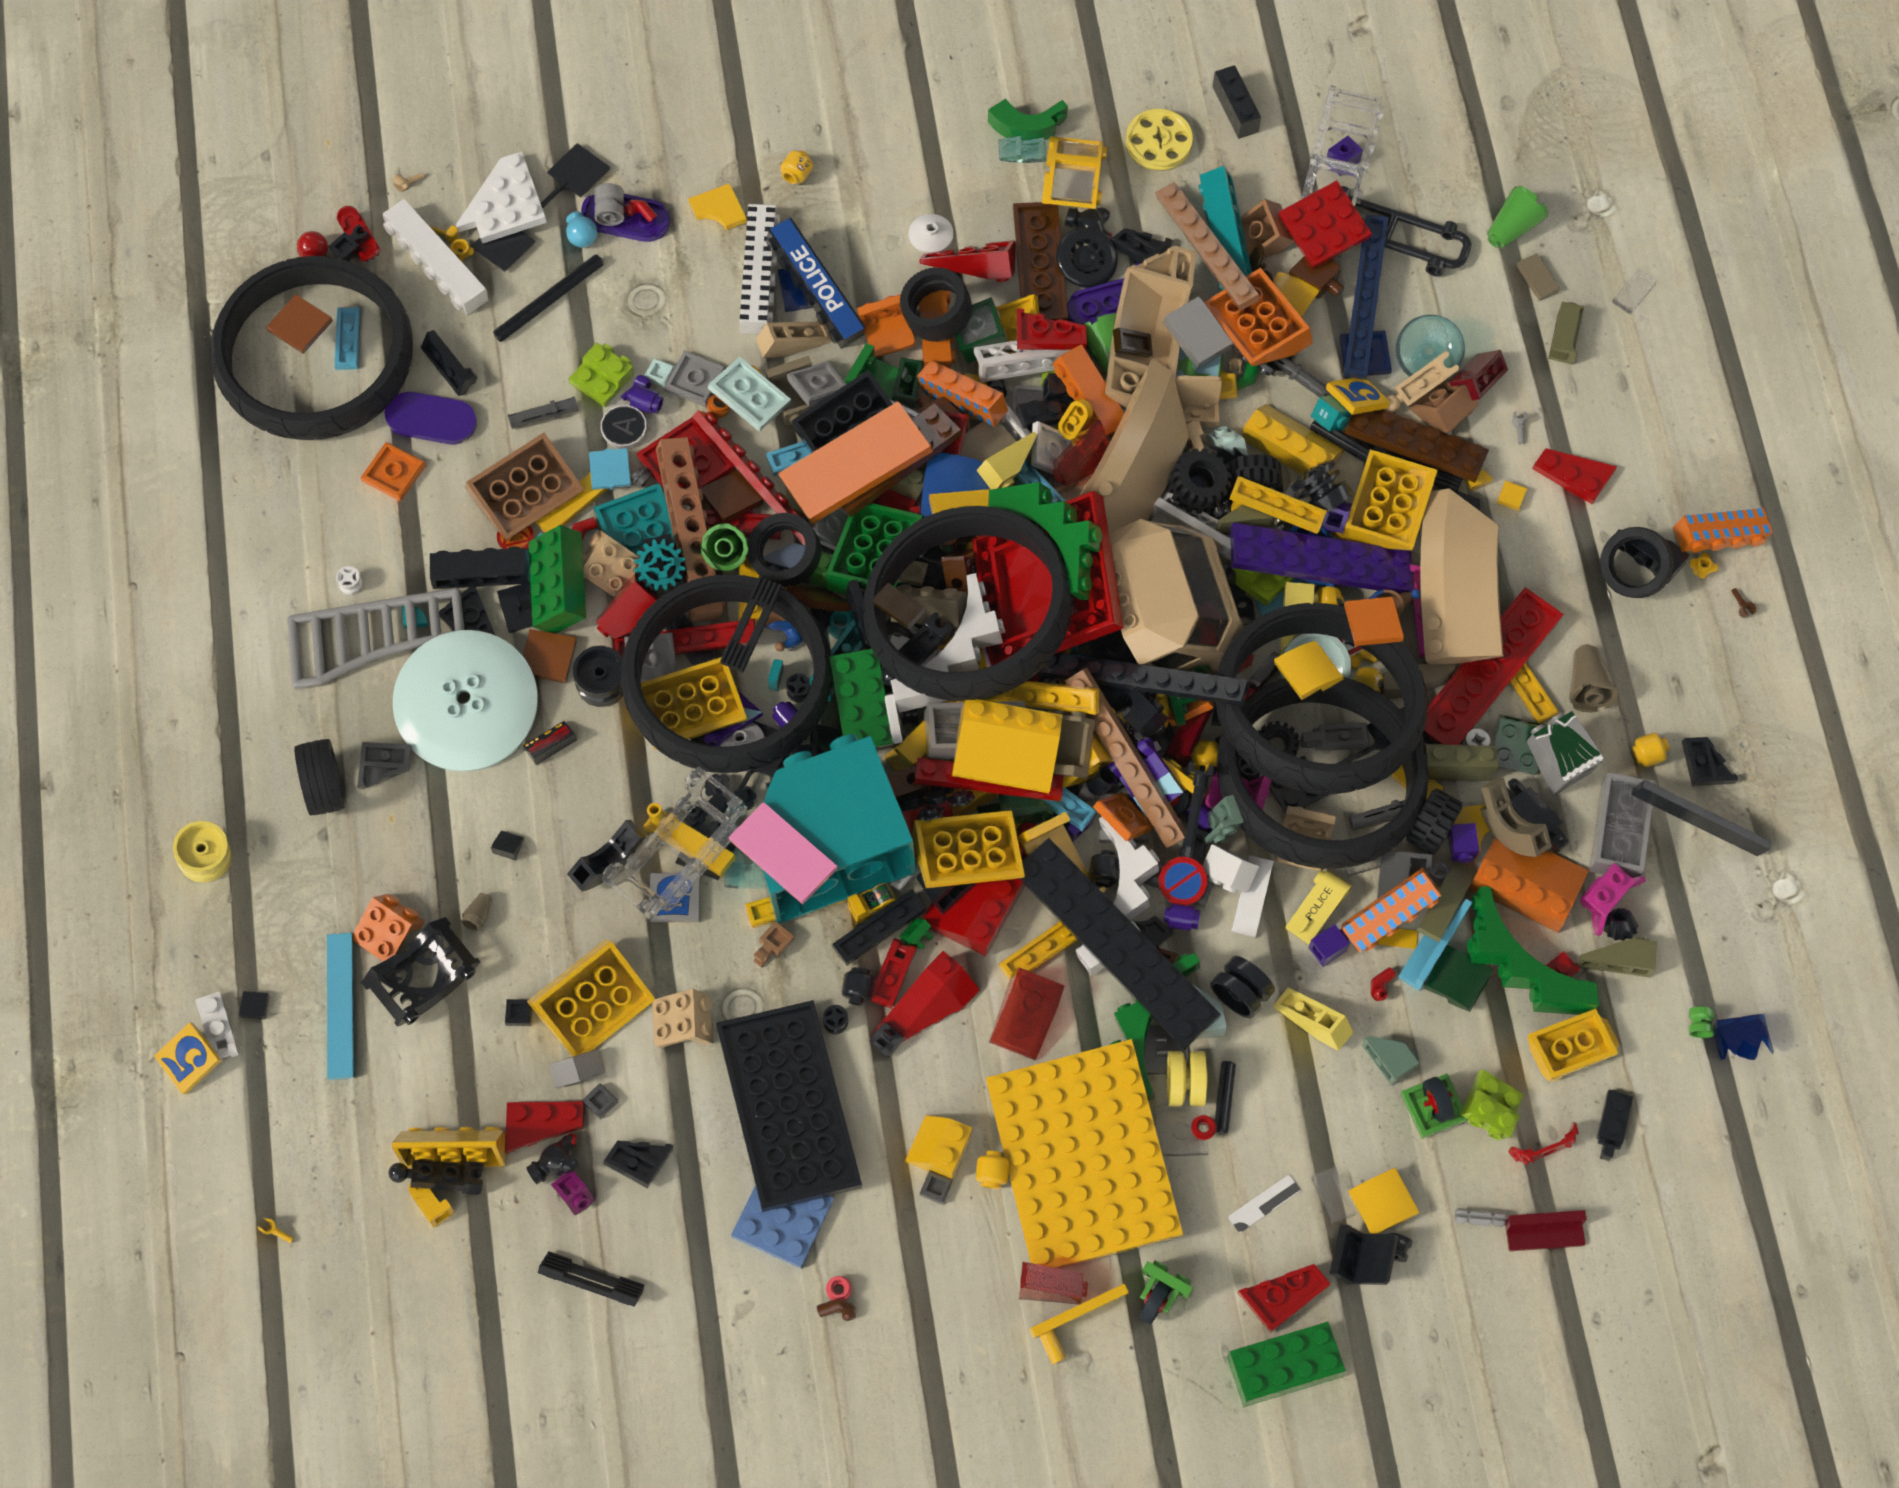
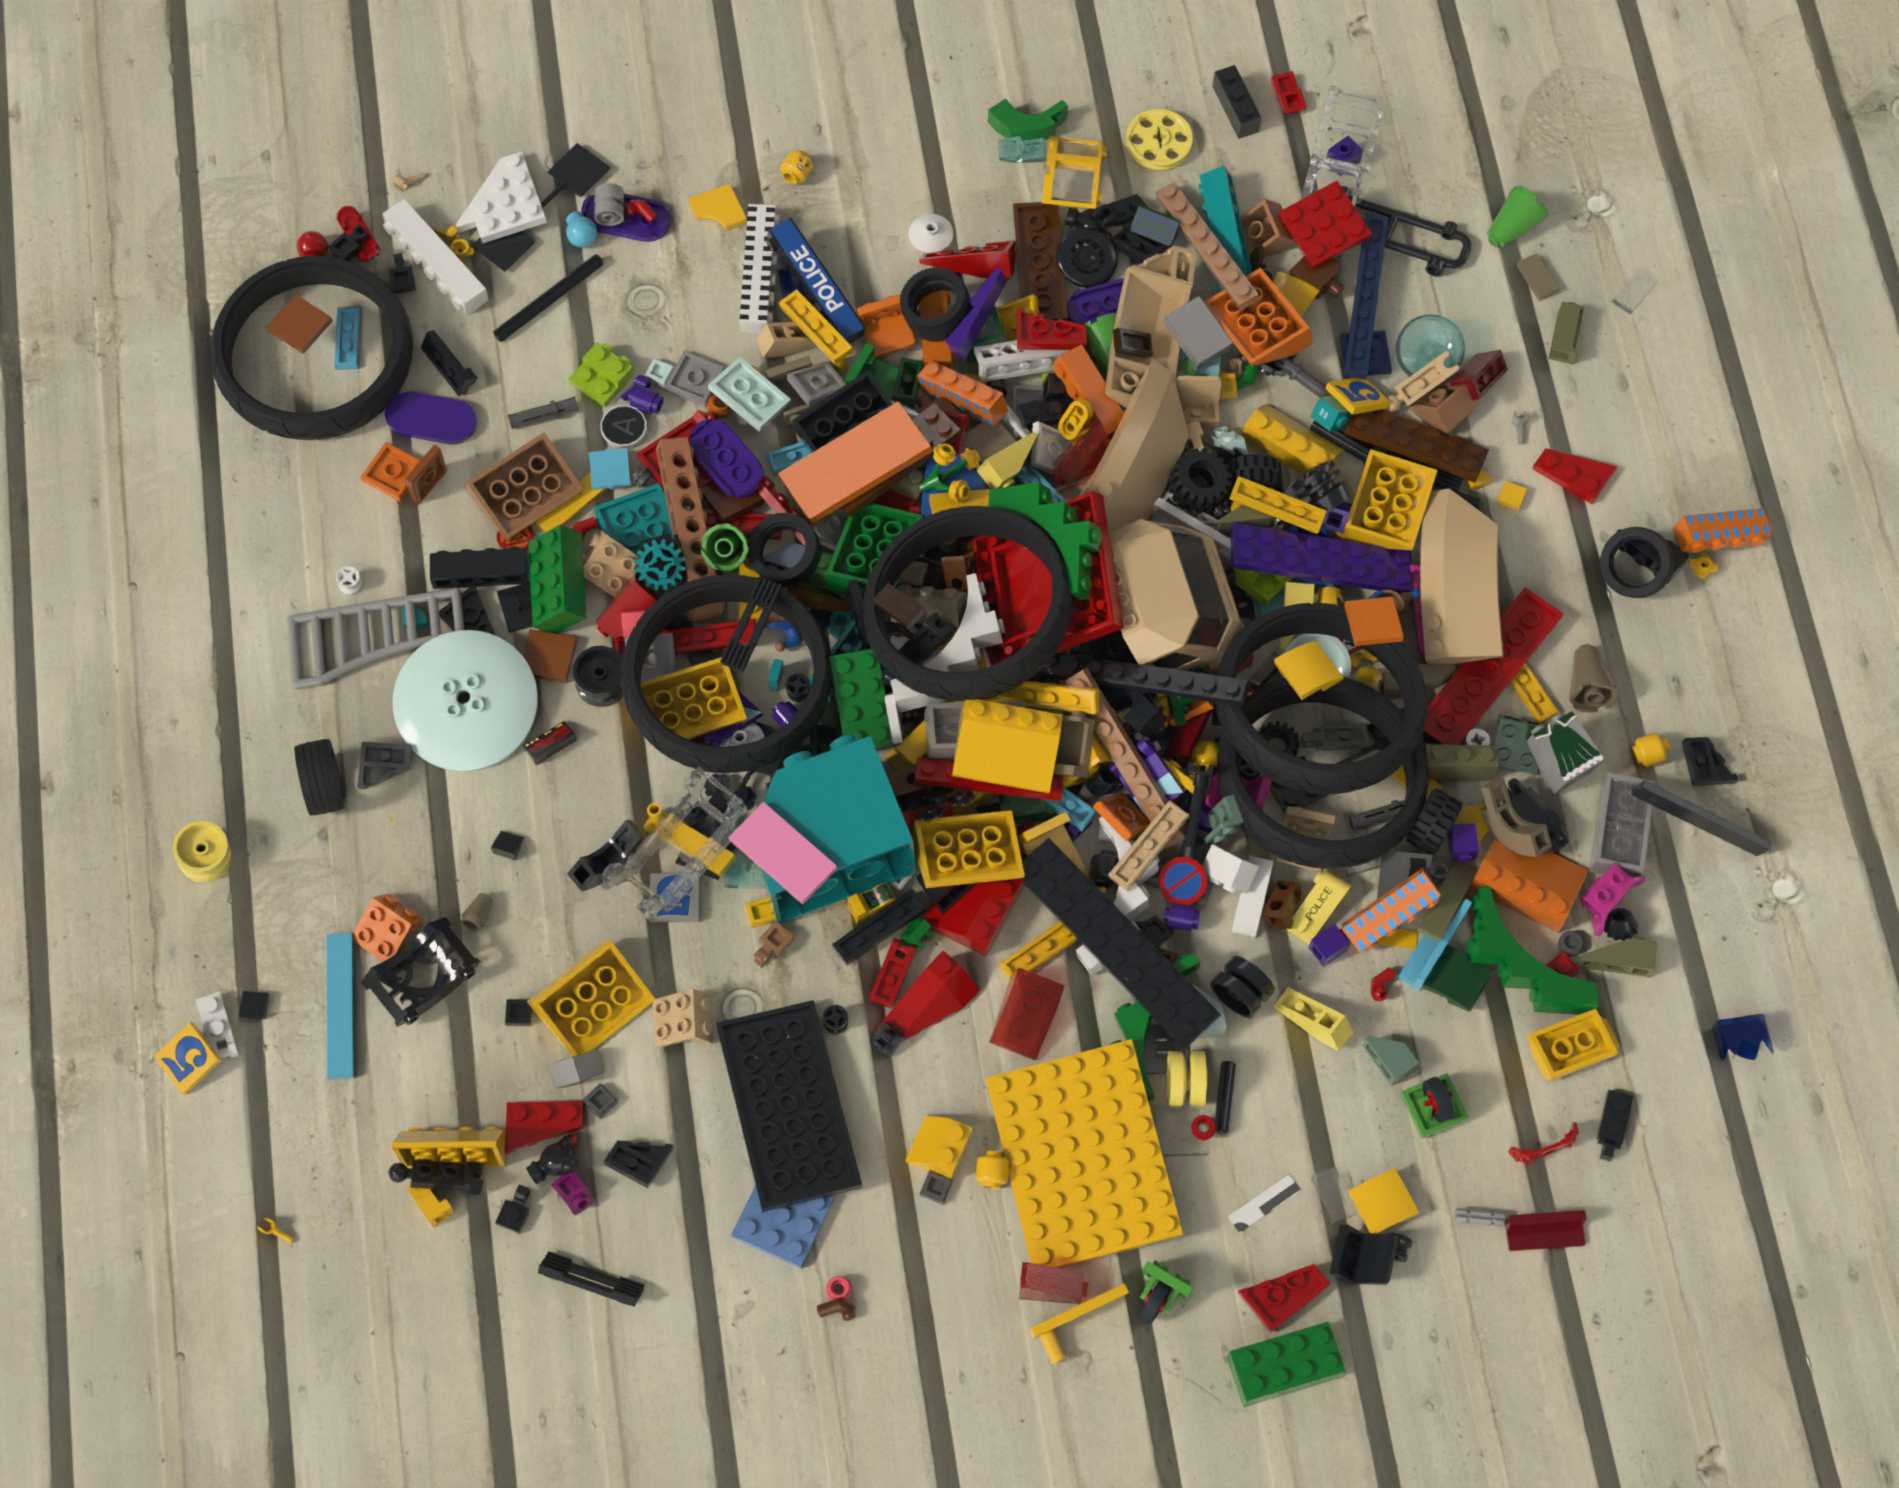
black head [842,967,875,1006] -> none
lime plate [1460,1070,1524,1140] -> none
bright green wheel [1689,1006,1715,1038] -> none
reddish brown hand [1731,588,1756,618] -> none
none -> black plate [389,253,416,294]
none -> dark orange tile [405,445,447,504]
none -> black plate [495,1184,531,1234]
none -> coral tile [621,610,645,637]
none -> dark purple tile [689,419,764,498]
none -> yellow piece [779,289,853,372]
none -> yellow plant [919,444,981,503]
none -> dark purple slope [945,268,1007,361]
none -> black hinge [1092,194,1149,229]
none -> tan tile [1108,800,1189,892]
none -> slope [1130,205,1181,247]
none -> reddish brown leg [1262,881,1302,929]
none -> red slope [1271,71,1307,115]
none -> dark grey tile [1558,931,1584,957]

